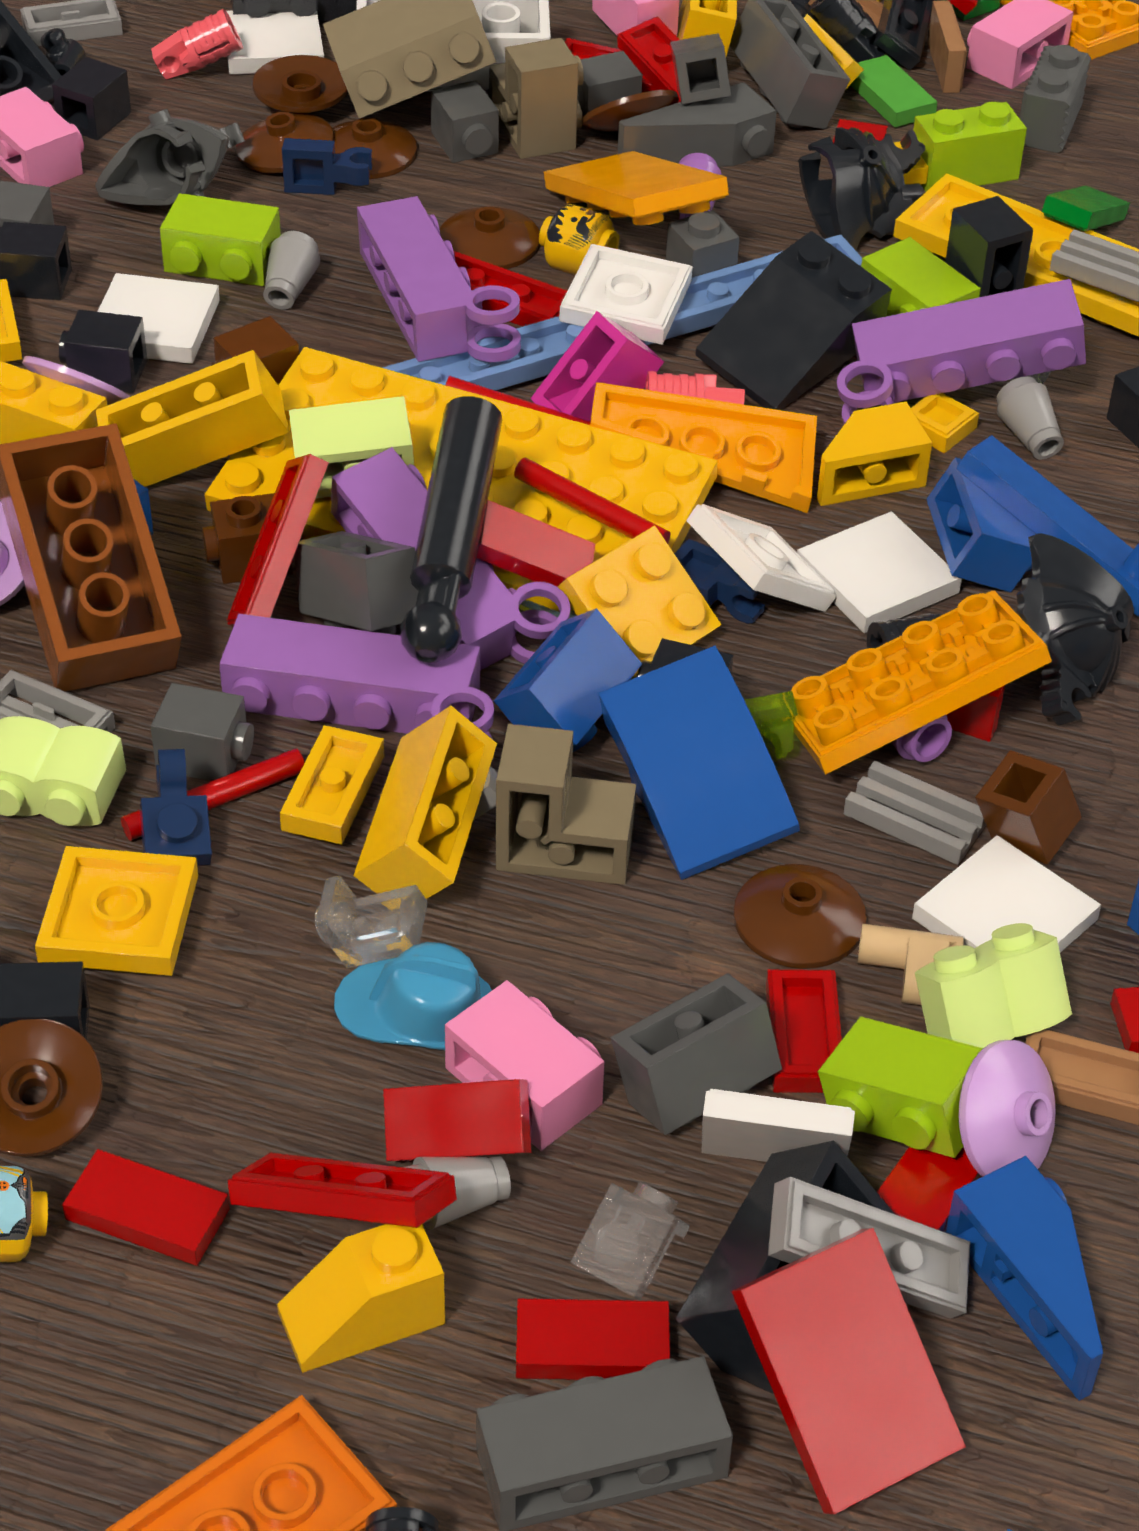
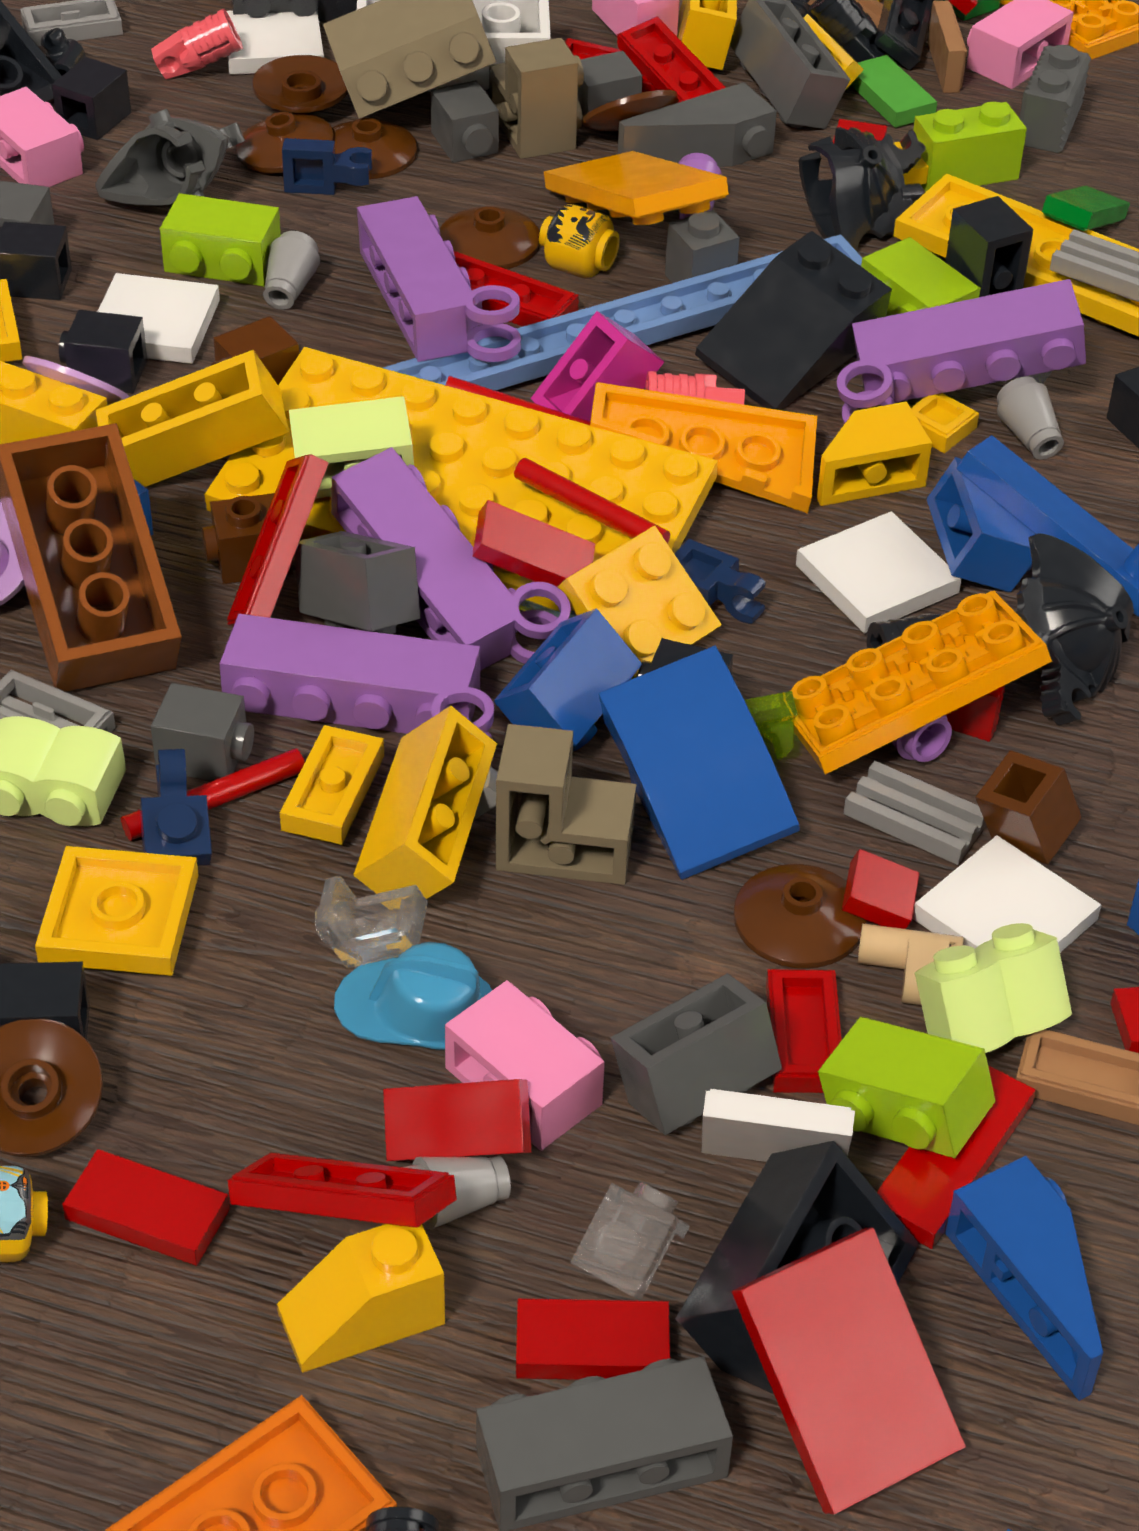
black piece [400,396,503,663] -> none
white tile [559,244,693,345] -> none
dark grey brick [670,33,731,104] -> none
white tile [686,504,837,612] -> none
light grey tile [768,1177,970,1319] -> none
lavender dish [959,1040,1056,1177] -> none
none -> tile [842,849,919,929]

